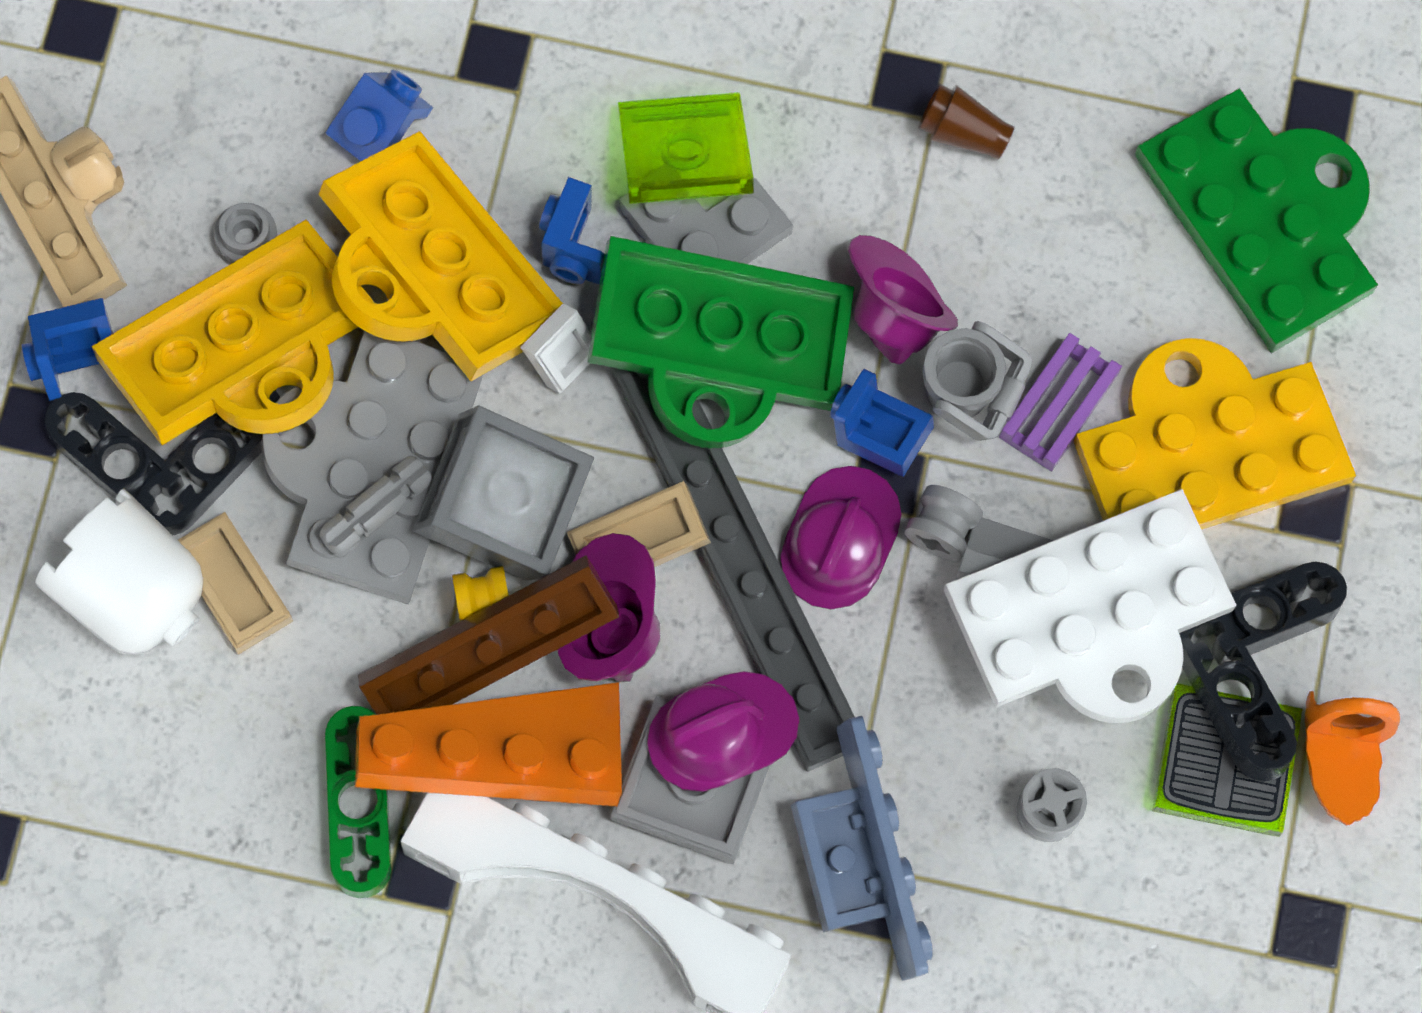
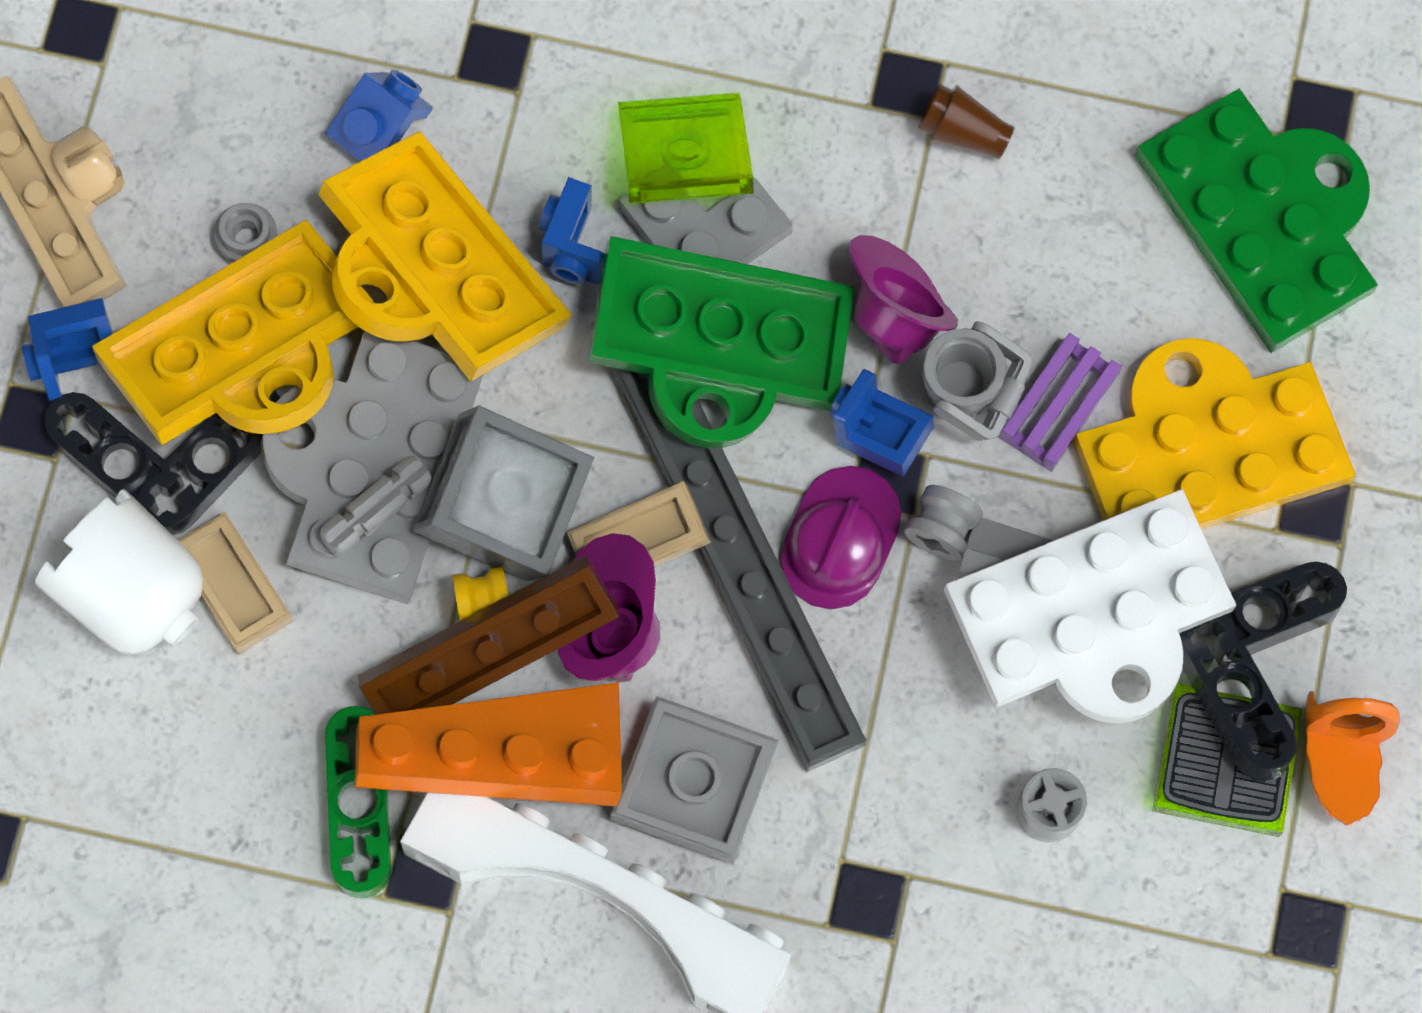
white tile [521,303,592,394] -> none
magenta piece [647,671,799,792] -> none
sand blue bracket [791,716,933,981] -> none

